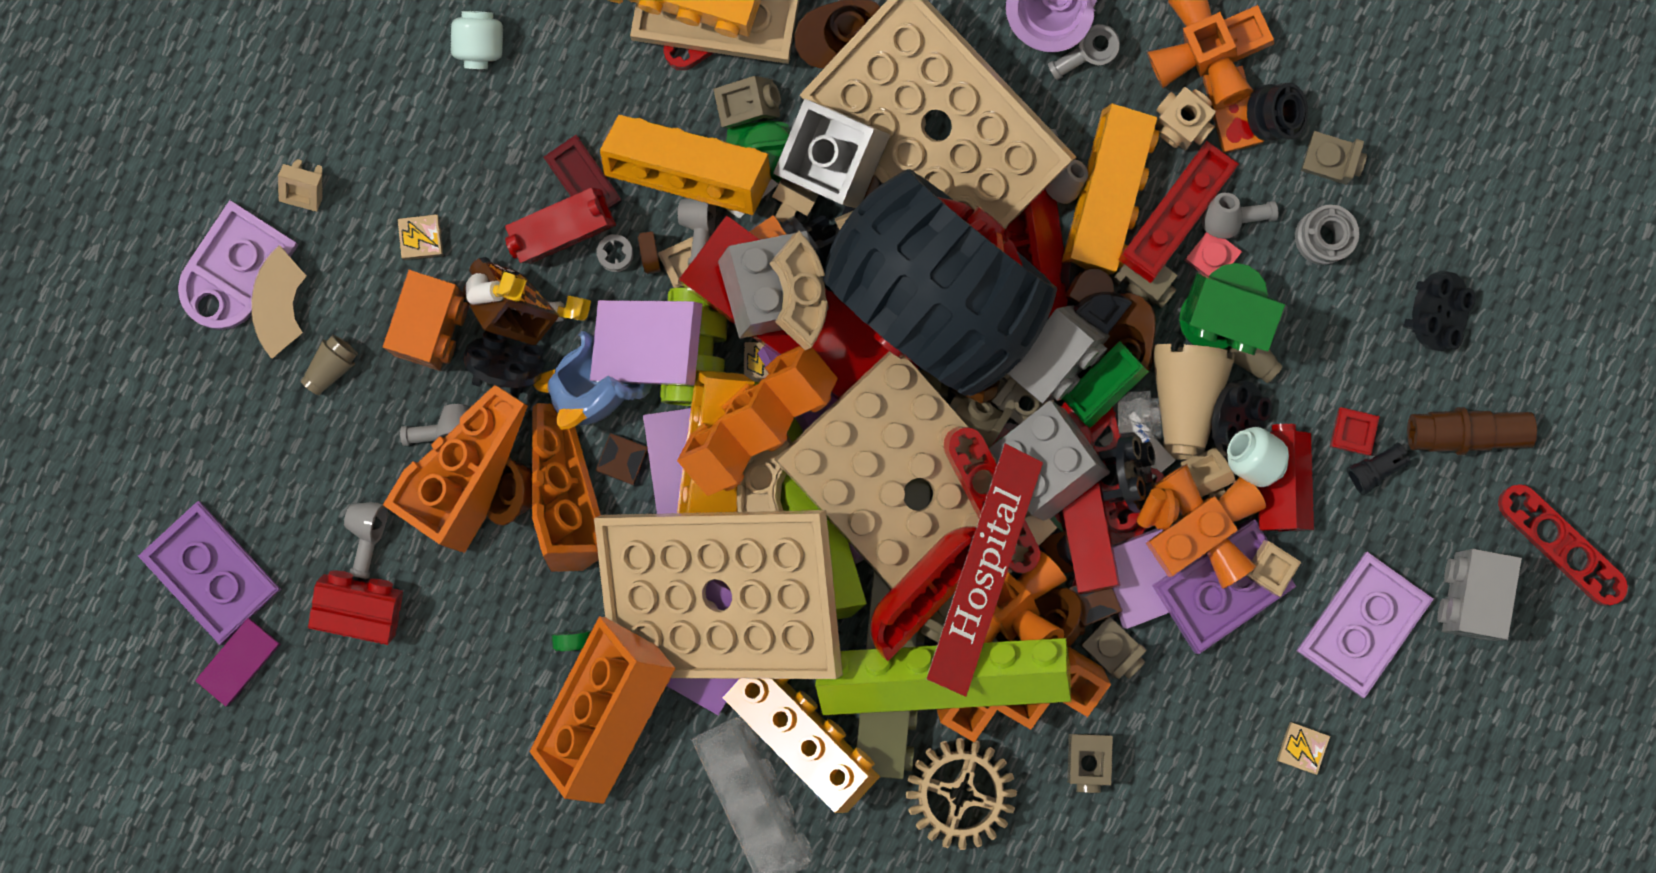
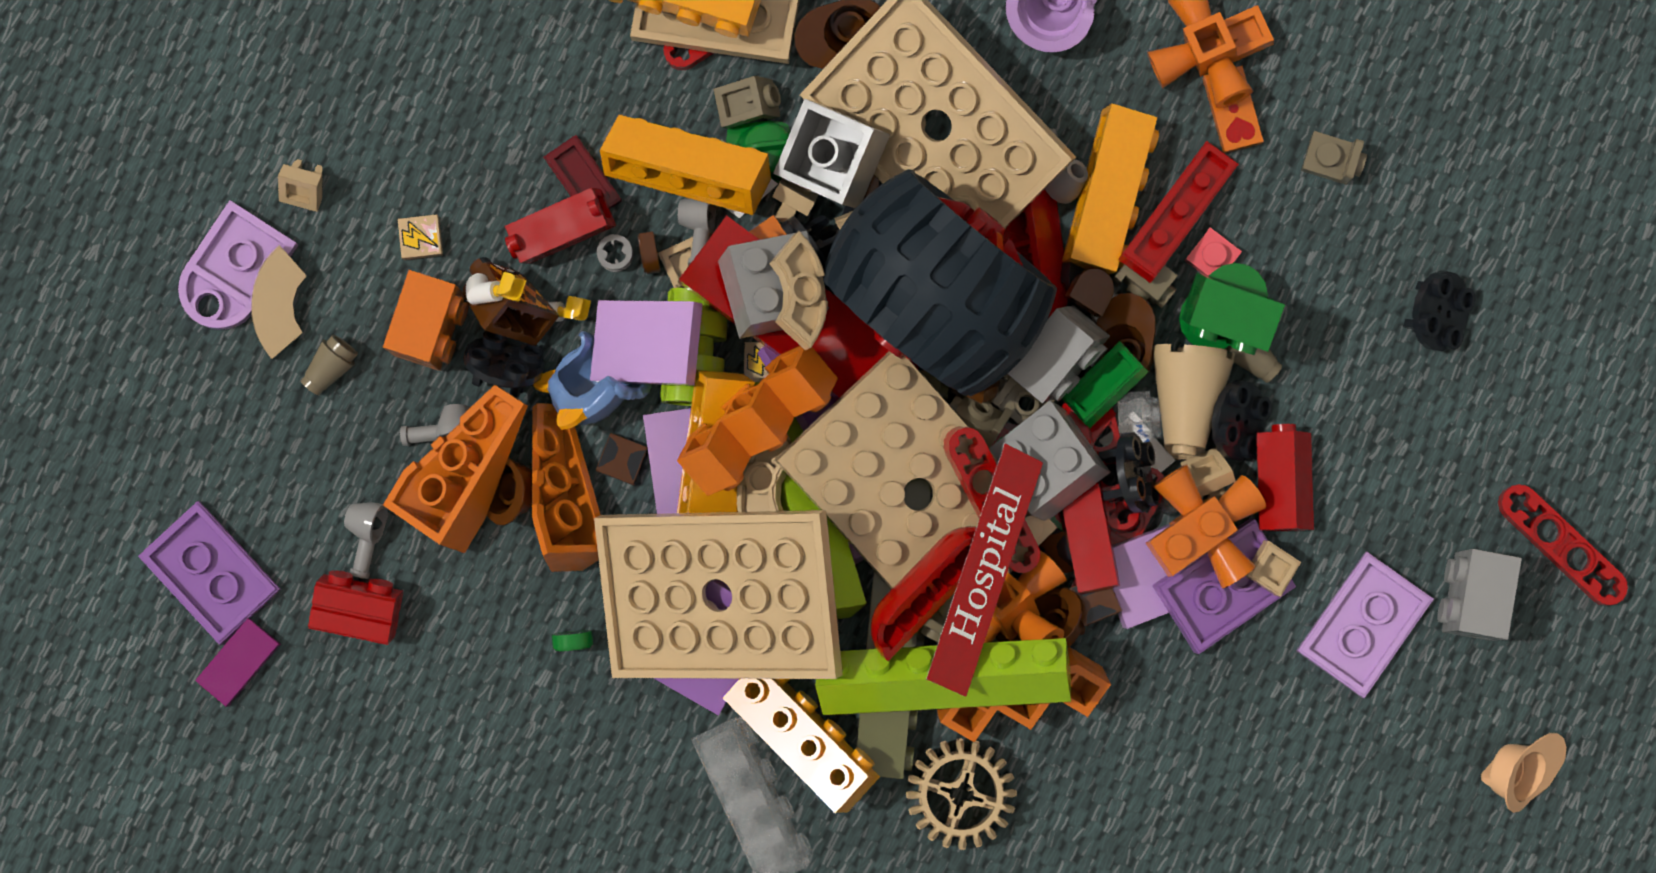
light aqua head [451,11,503,69] -> none
orange slope [529,616,675,804] -> none
light grey bar [1048,24,1120,81] -> none
dark tan brick [1067,734,1113,793] -> none
black tile [1073,292,1132,334] -> none
dark tan bracket [1080,617,1147,679] -> none
orange plate [1137,488,1179,530] -> none
tan brick [1155,87,1216,151] -> none
light grey bar [1201,193,1278,239] -> none
light aqua head [1227,426,1289,487] -> none
black wheel [1247,83,1308,141] -> none
tile [1276,722,1330,775] -> none
light grey wheel [1295,205,1359,265] -> none
red tile [1330,407,1380,456] -> none
black pin [1347,442,1411,495] -> none
reddish brown piece [1407,407,1537,455] -> none
none -> light nougat piece [1481,733,1567,813]

